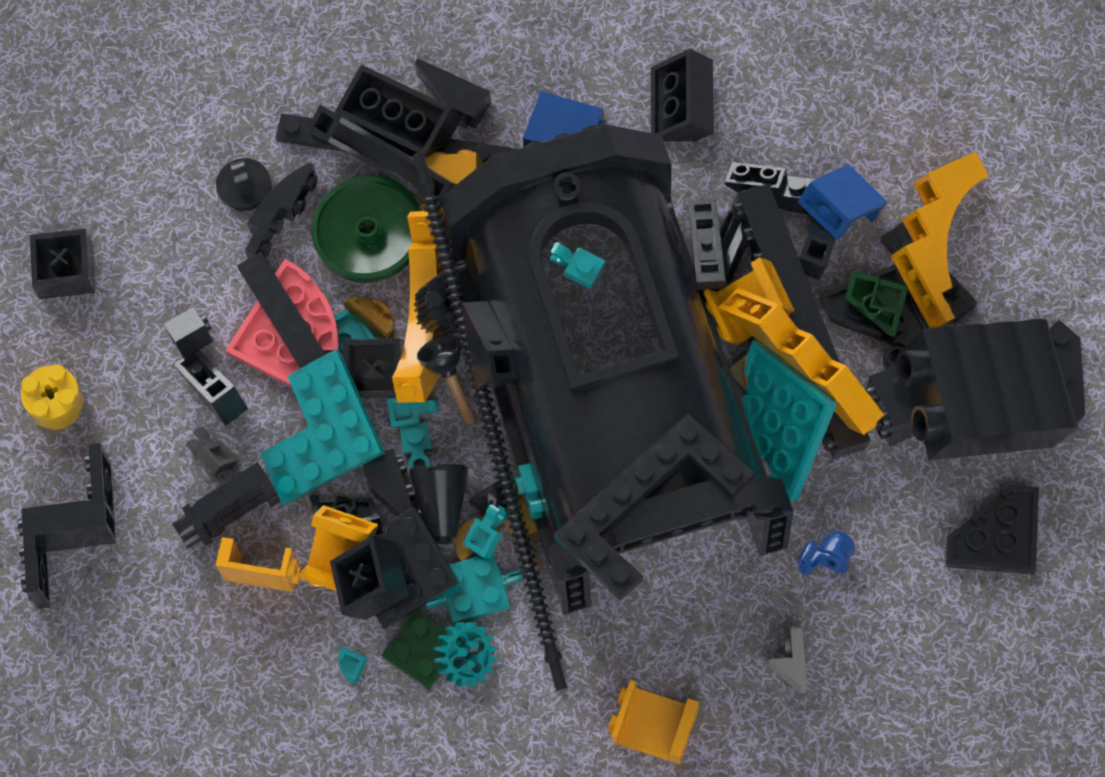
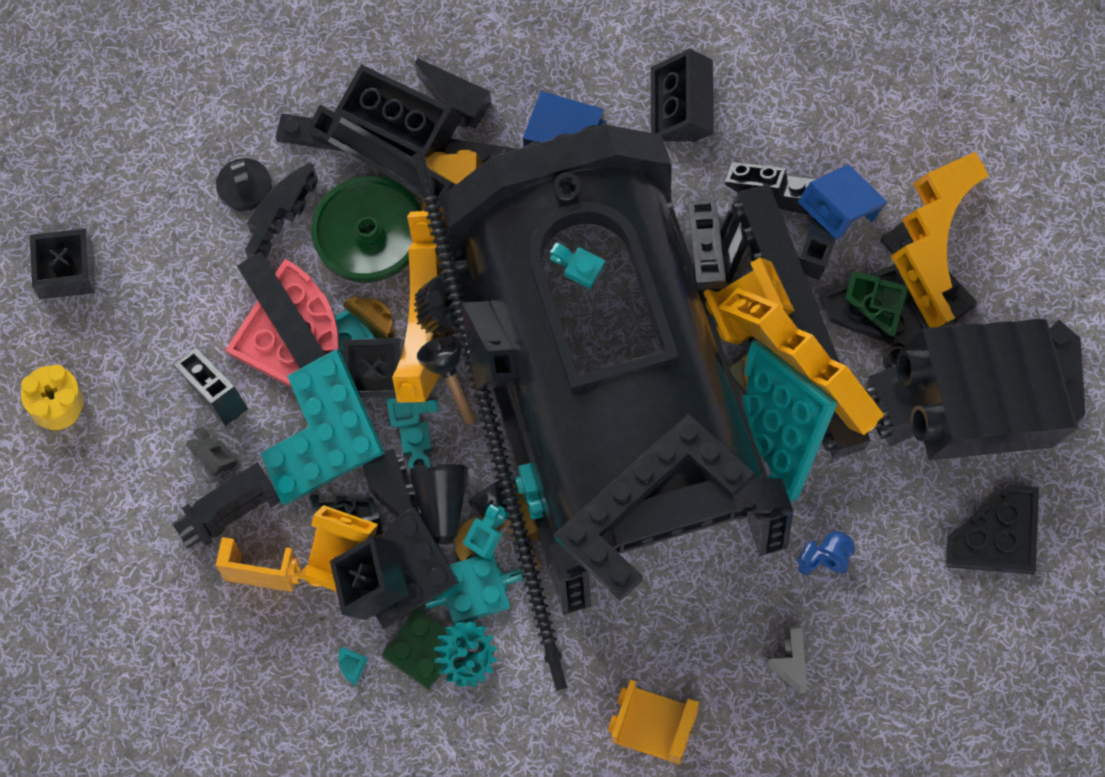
black bracket [18,443,116,609] -> none
brick [164,307,213,358] -> none

